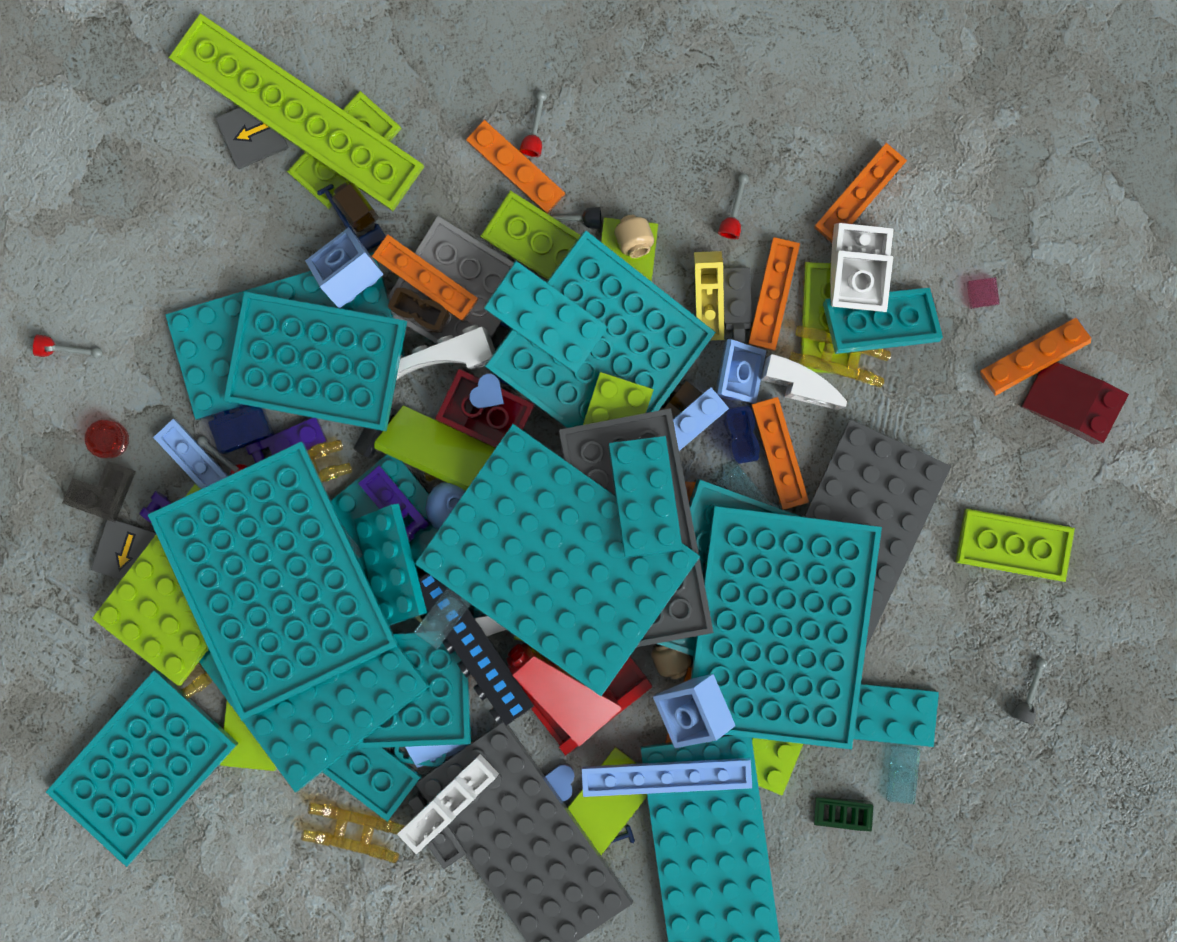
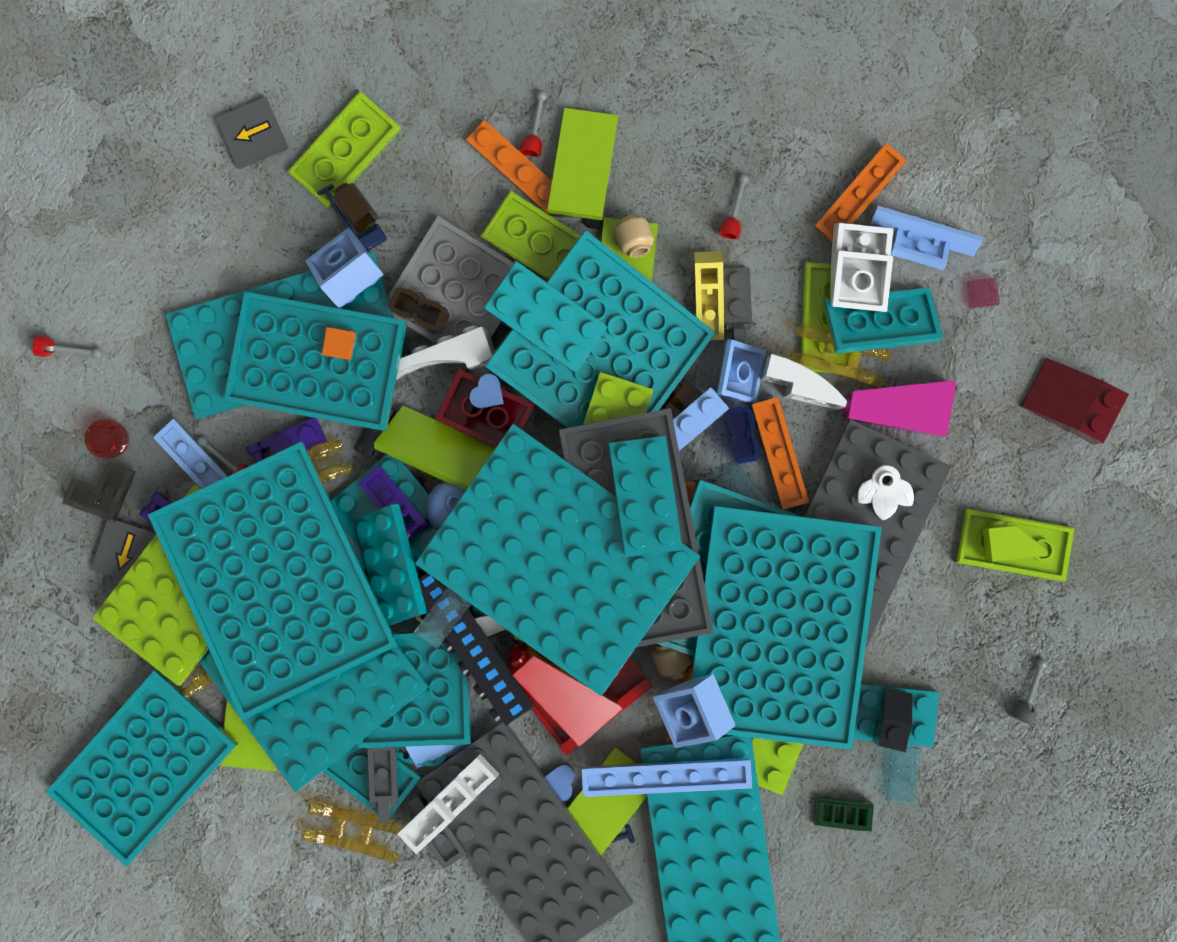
lime plate [169,13,424,212] -> none
clear blue brick [208,404,274,454] -> none
orange plate [372,234,479,322] -> none
orange plate [748,237,800,351] -> none
orange plate [980,318,1092,396] -> none
none -> orange tile [322,327,356,360]
none -> dark grey hinge [368,747,399,823]
none -> lime tile [547,108,618,220]
none -> dark pink slope [841,381,956,437]
none -> white plate [858,465,914,520]
none -> light blue bracket [869,206,984,270]
none -> black slope [872,687,913,752]
none -> lime slope [982,521,1048,562]

